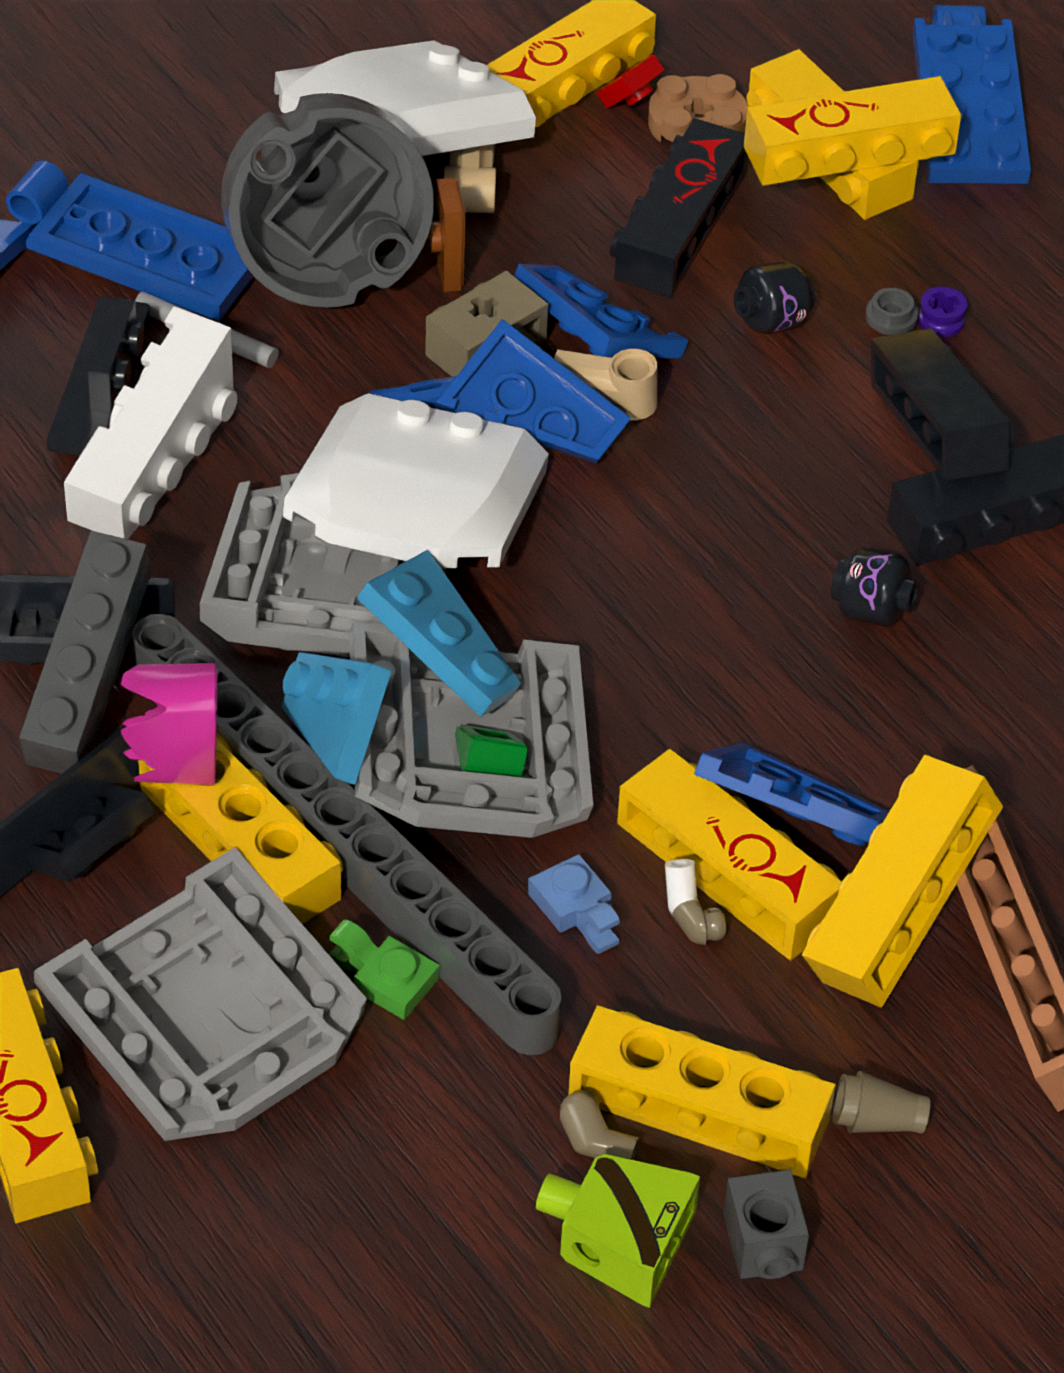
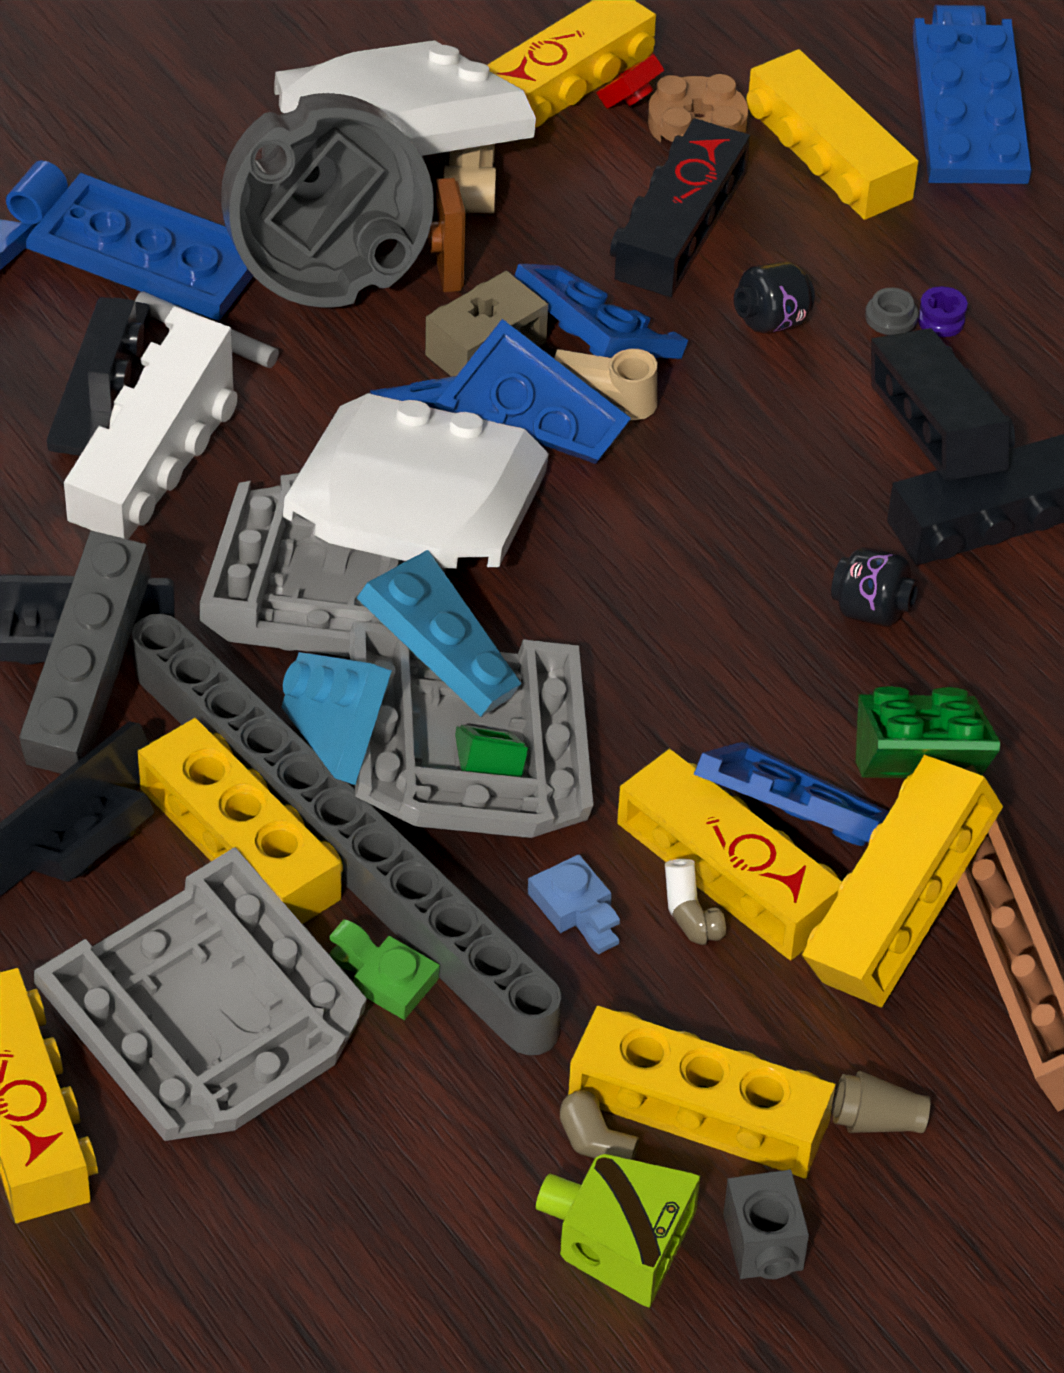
dark pink piece [121,663,217,785] -> none
yellow brick [744,76,961,186] -> none
none -> green slope [856,686,1000,778]

